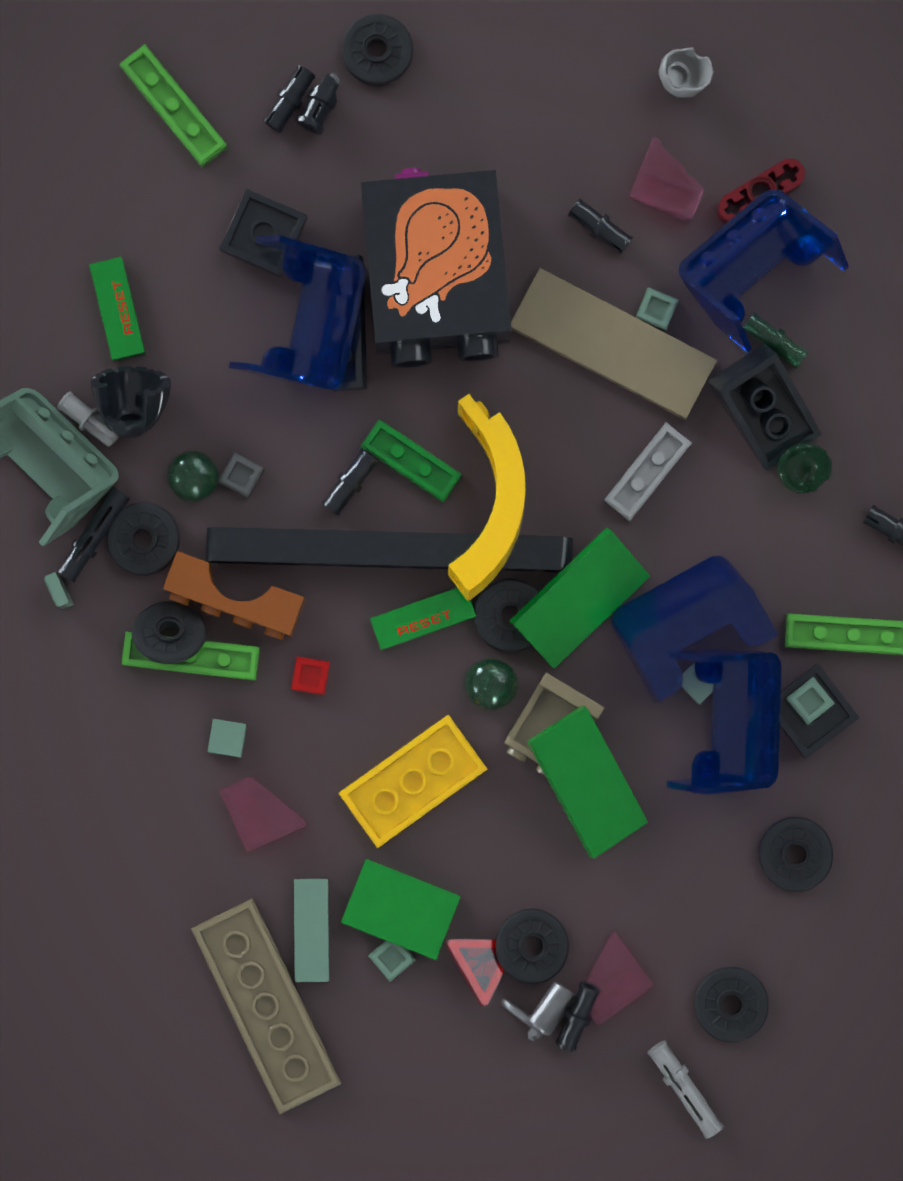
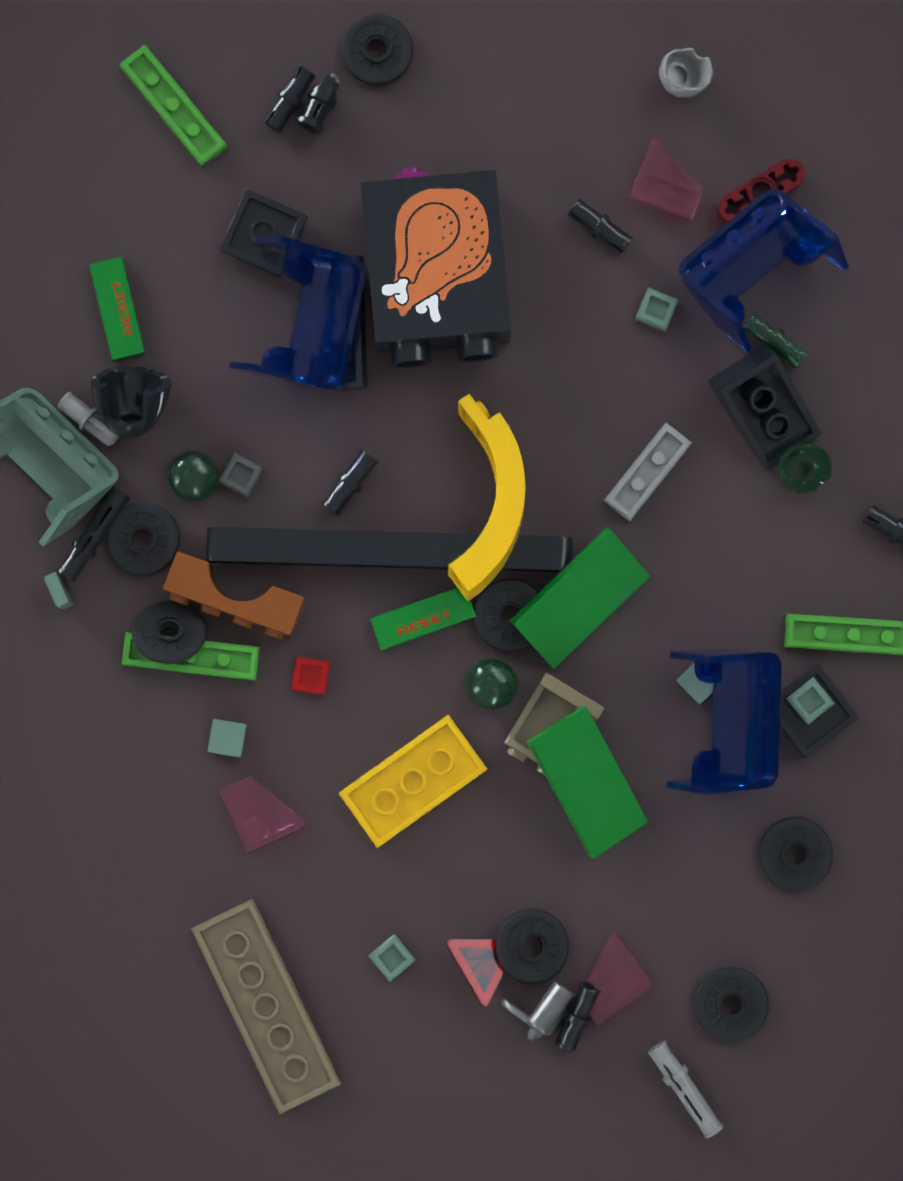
sand green tile [294,878,329,982] -> none
green tile [341,859,461,960] -> none
green tile [360,419,462,503] -> none
dark tan tile [511,268,717,420] -> none
clear blue windscreen [611,556,778,703] -> none

